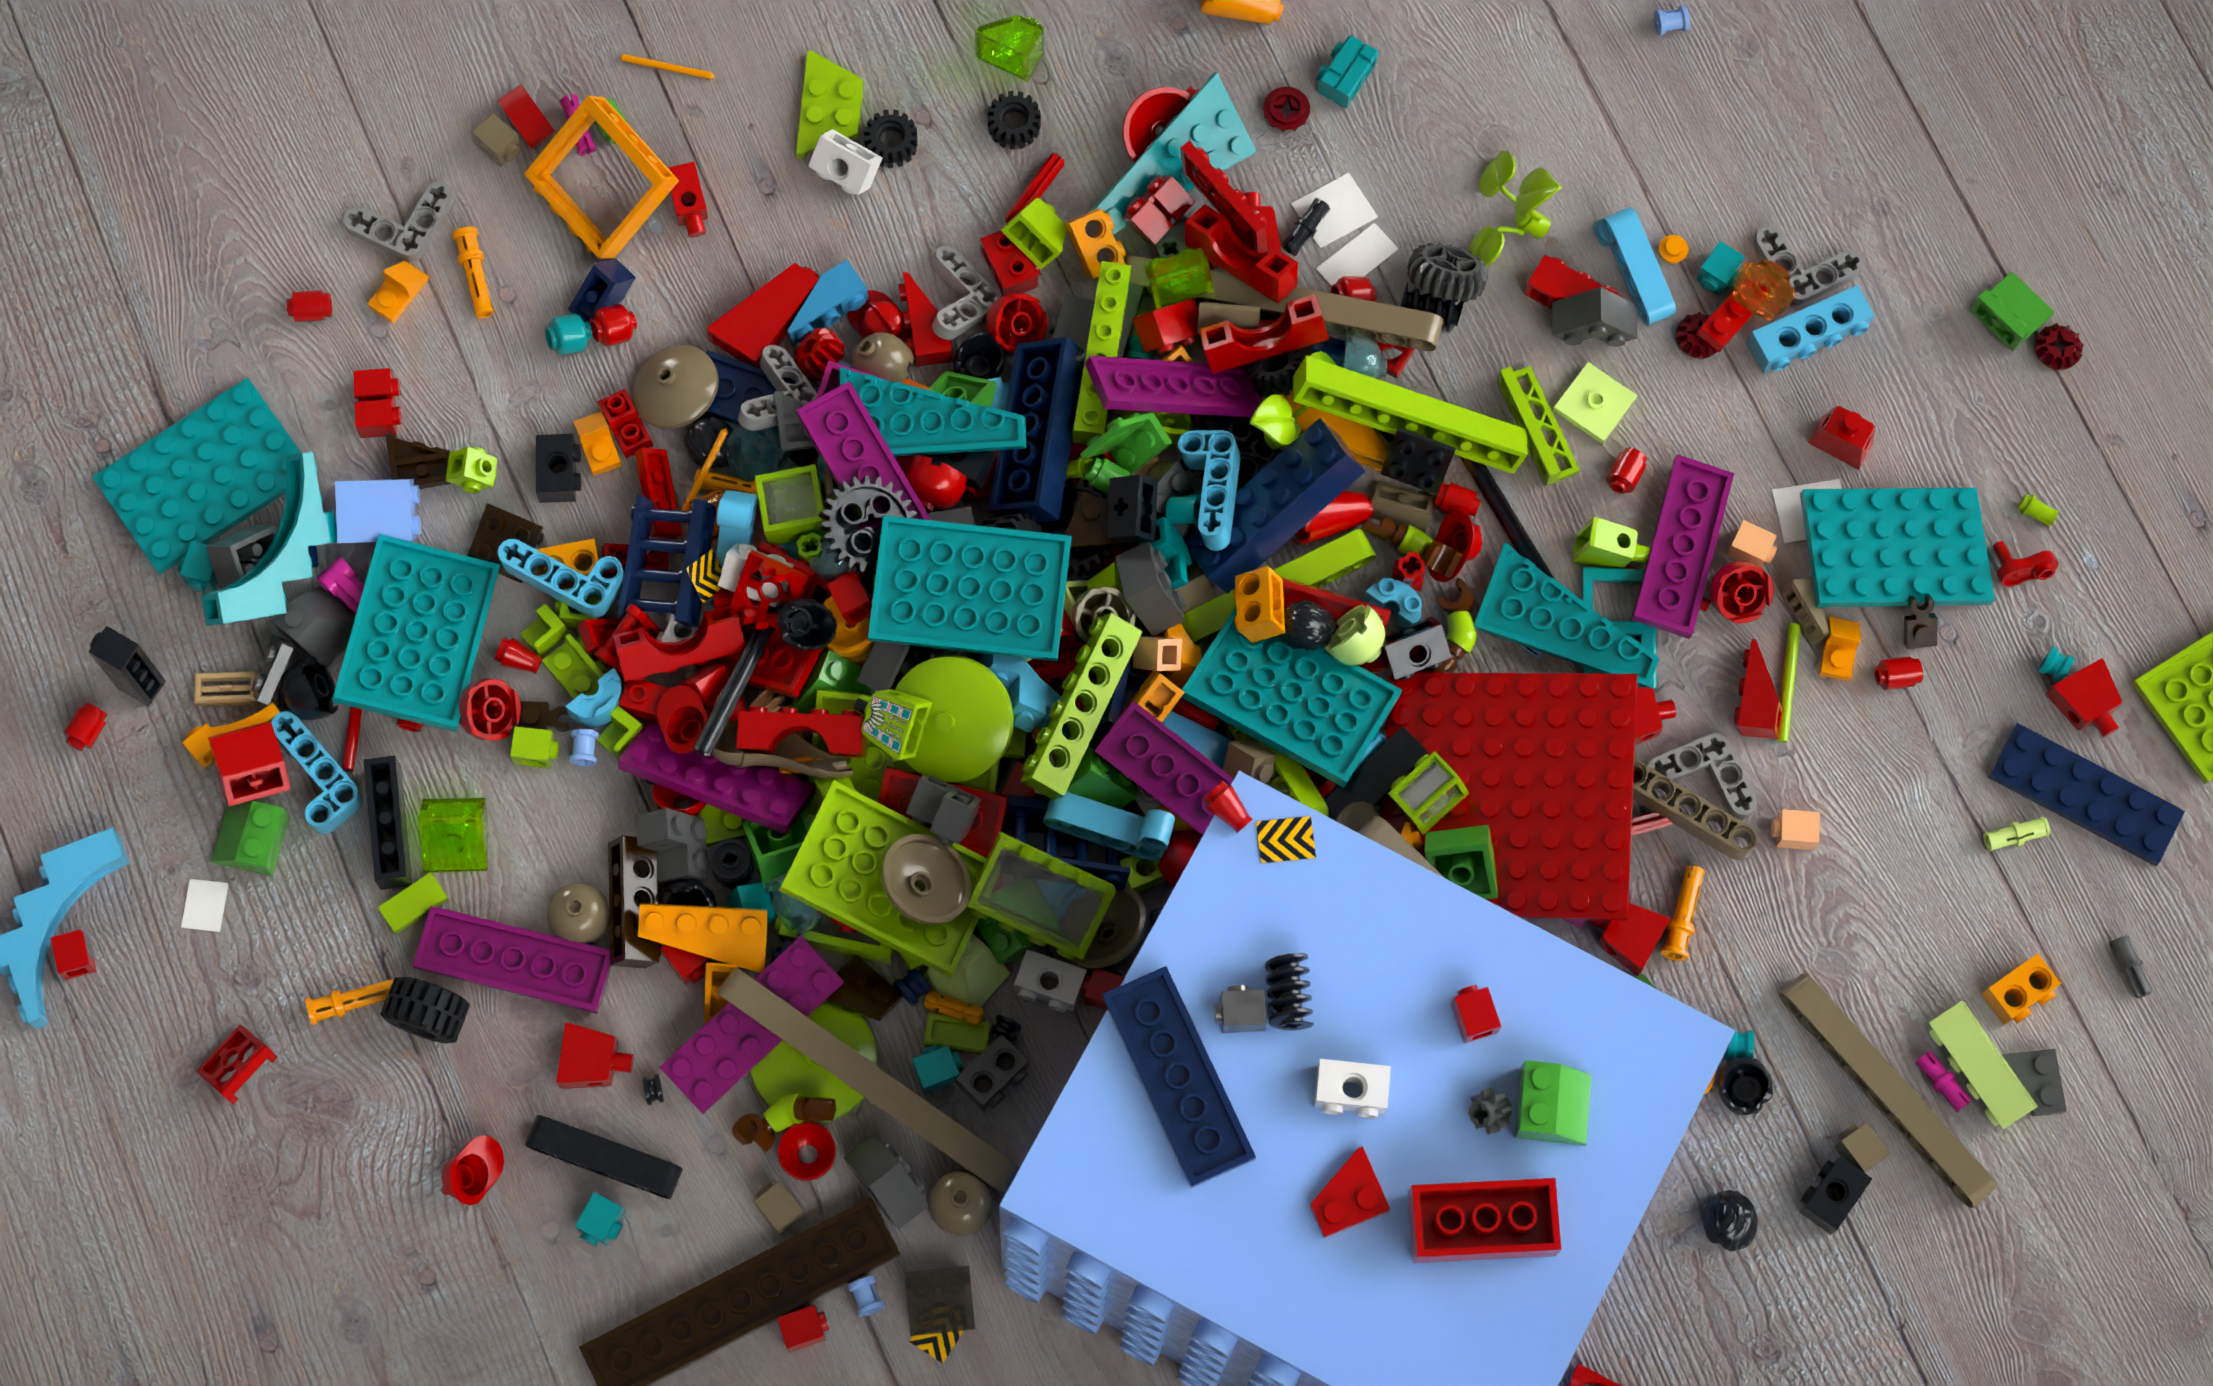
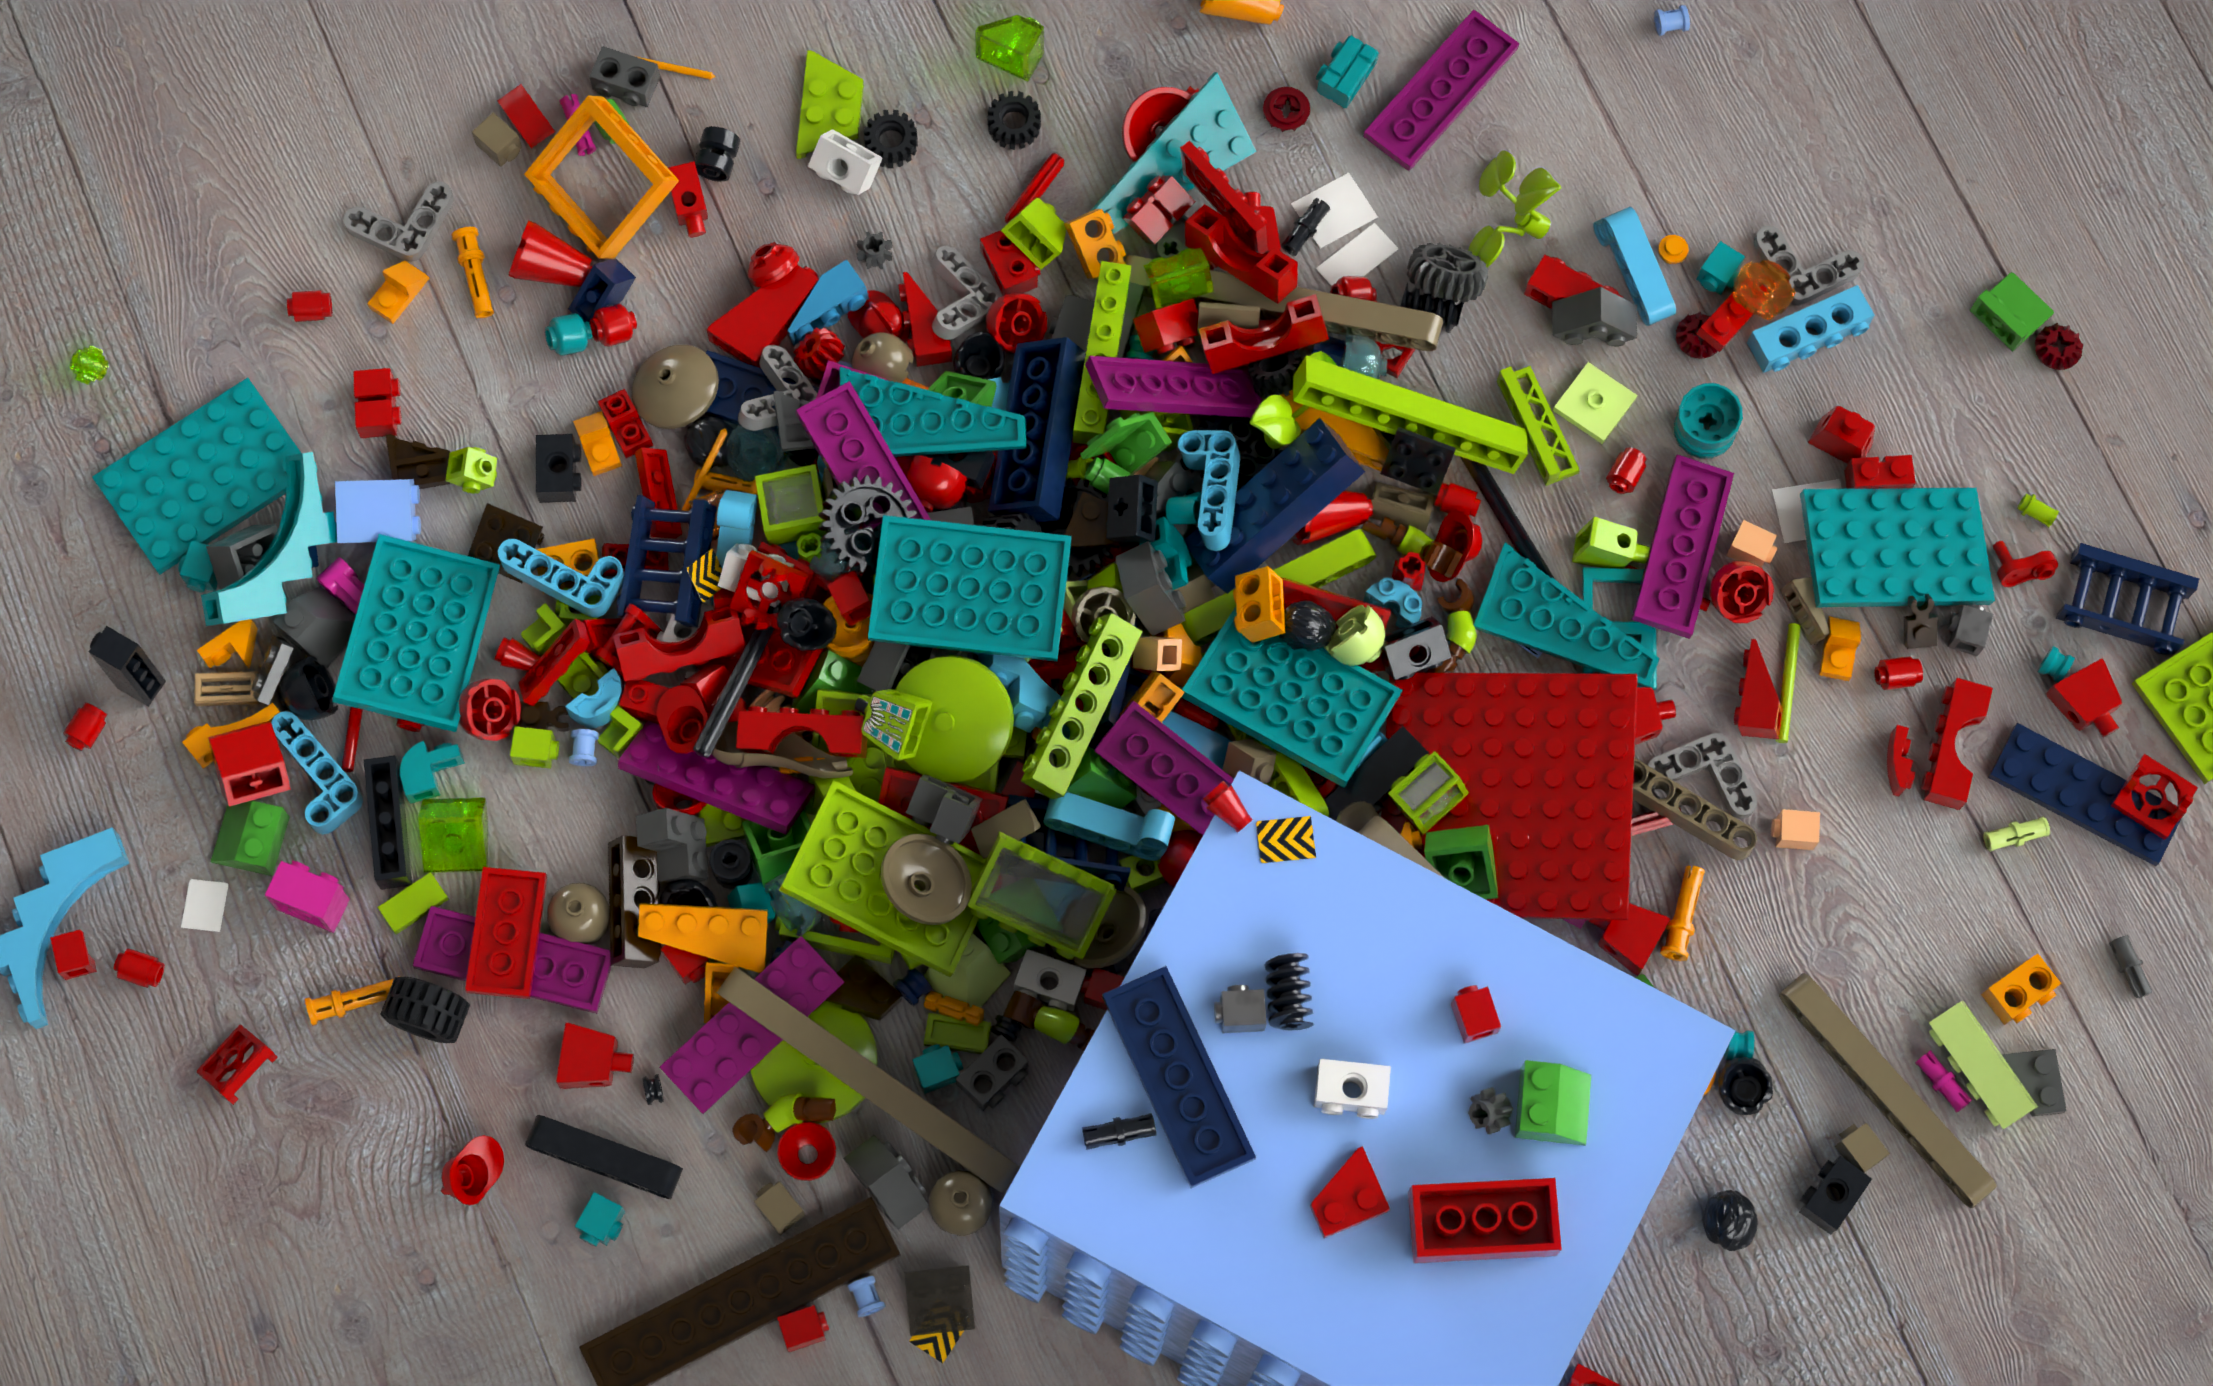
none -> clear neon green gear [70,345,109,385]
none -> red brick [114,948,165,988]
none -> light orange slope [197,619,258,669]
none -> dark pink brick [265,860,350,933]
none -> teal brick [400,741,465,804]
none -> red plate [465,867,547,999]
none -> red cone [509,220,593,288]
none -> red plate [518,619,590,706]
none -> dark grey brick [589,46,660,107]
none -> black wheel [694,126,741,182]
none -> red piece [747,242,800,287]
none -> dark grey gear [857,231,892,269]
none -> dark tan slope [971,799,1041,859]
none -> piece [1003,991,1095,1051]
none -> black pin [1082,1113,1156,1150]
none -> magenta plate [1363,9,1520,171]
none -> teal wheel [1674,383,1743,459]
none -> red piece [1844,455,1916,489]
none -> red slope [1887,724,1915,797]
none -> red arch [1921,678,1993,810]
none -> flat silver brick [1948,605,1994,656]
none -> dark blue fence [2056,543,2200,655]
none -> red piece [2111,754,2198,840]

